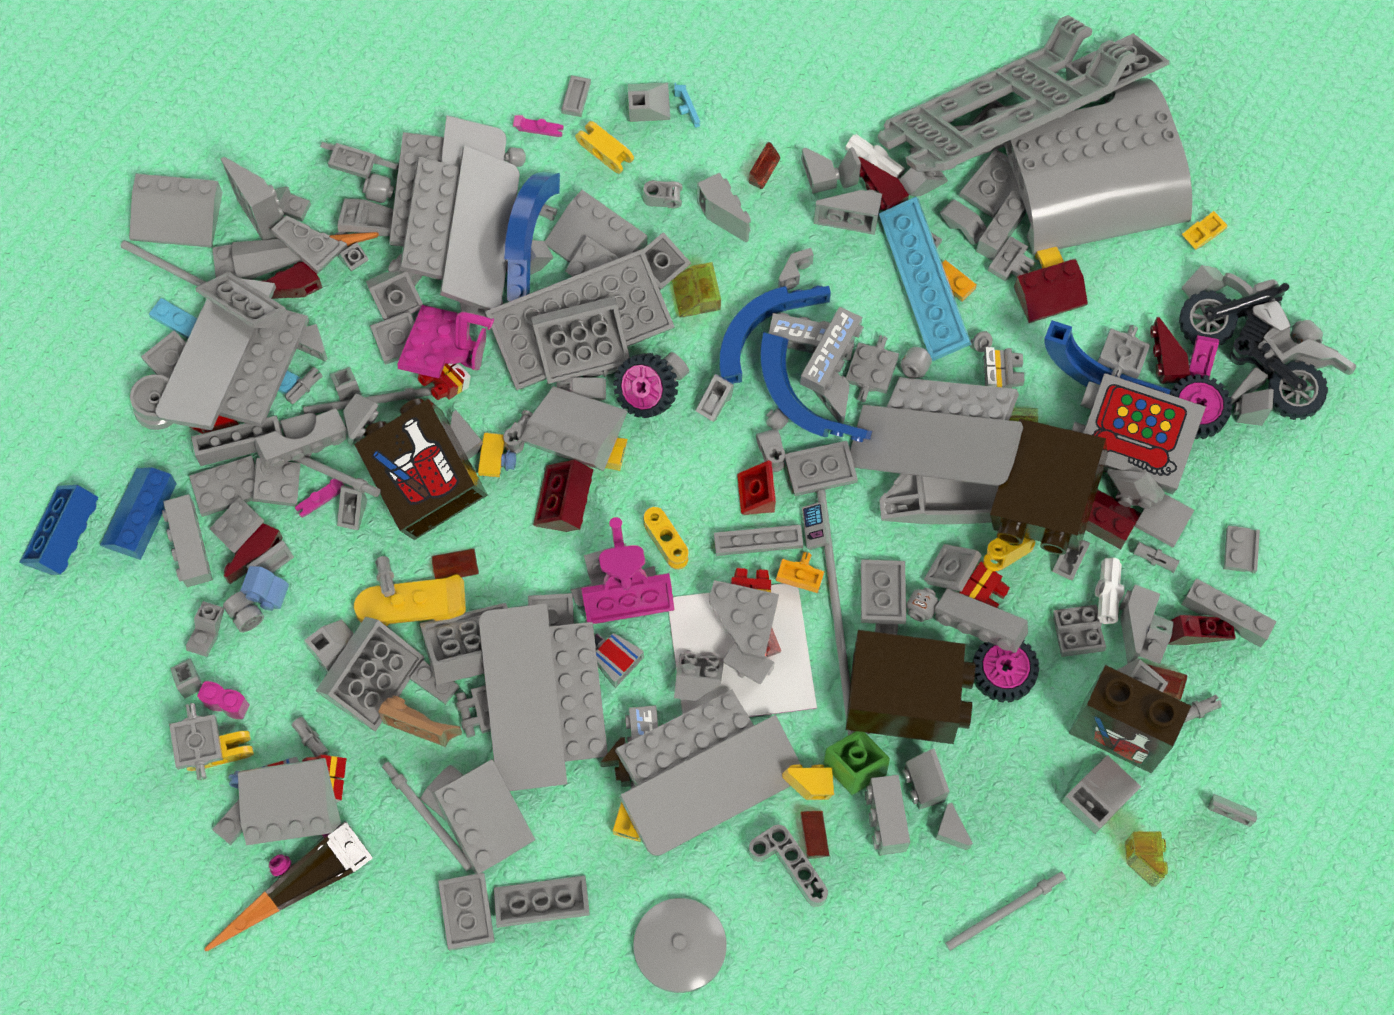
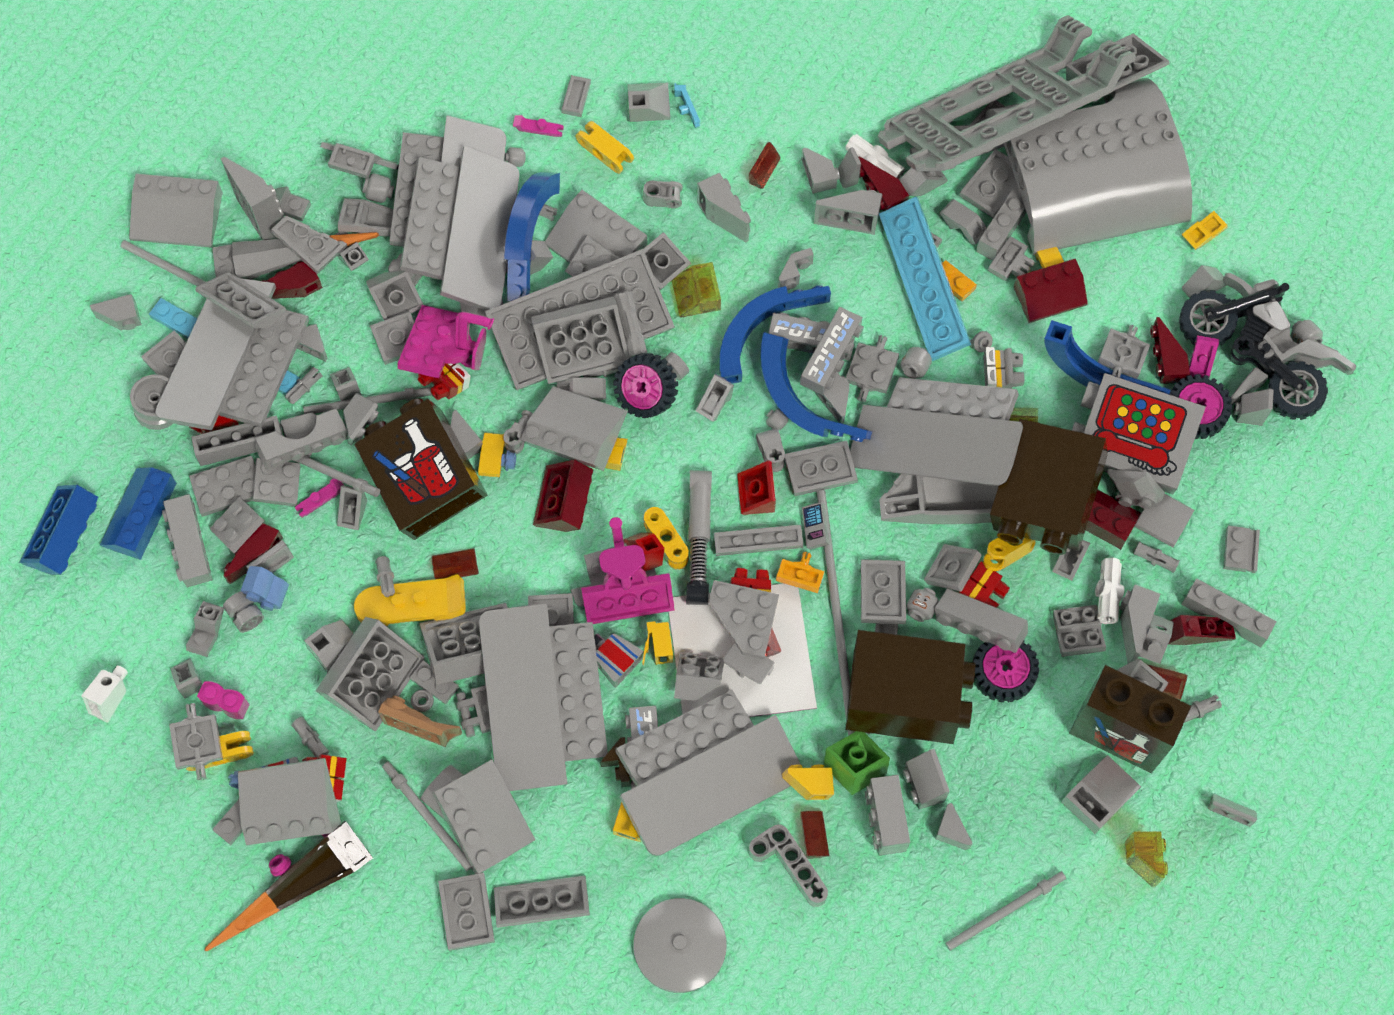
none -> white torso [82,665,128,723]
none -> light grey slope [90,294,142,330]
none -> light grey plate [411,689,434,712]
none -> light grey axle [614,291,647,357]
none -> red slope [623,533,665,572]
none -> yellow piece [642,621,673,665]
none -> piece [686,470,712,605]

